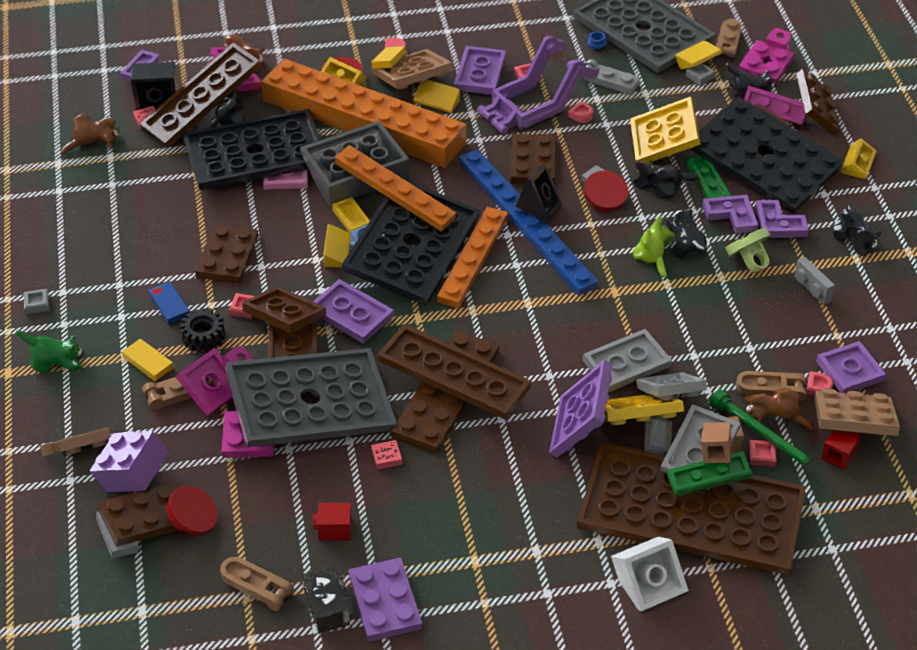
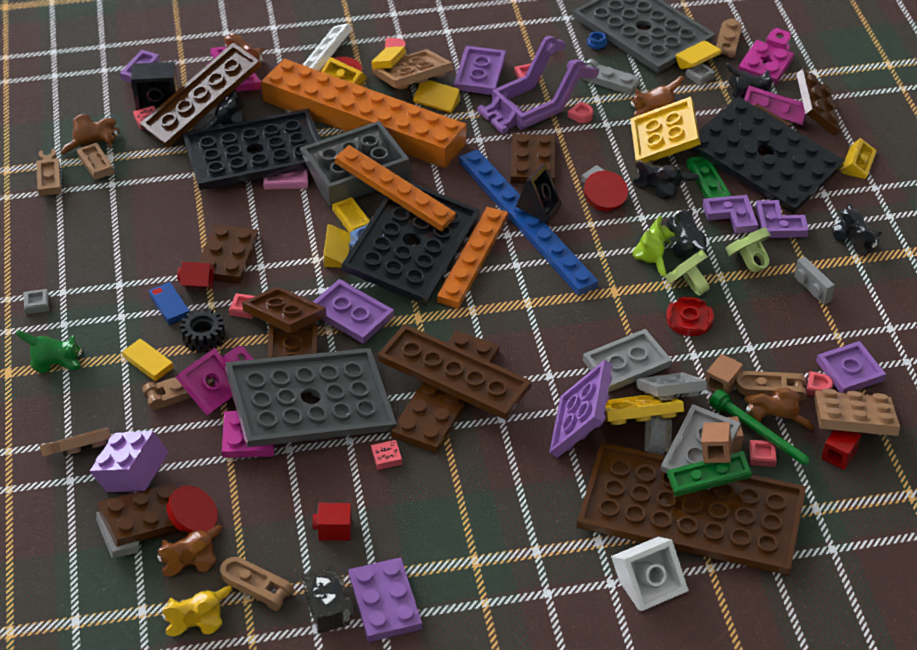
none -> medium nougat plate [36,149,62,196]
none -> medium nougat plate [77,143,114,180]
none -> dark orange animal [158,525,222,577]
none -> yellow animal [162,585,232,636]
none -> red brick [177,262,214,289]
none -> white tile [303,23,352,71]
none -> dark orange animal [630,76,684,117]
none -> yellowish green tile [664,249,710,296]
none -> red tile [666,297,714,336]
none -> nougat brick [705,354,743,394]

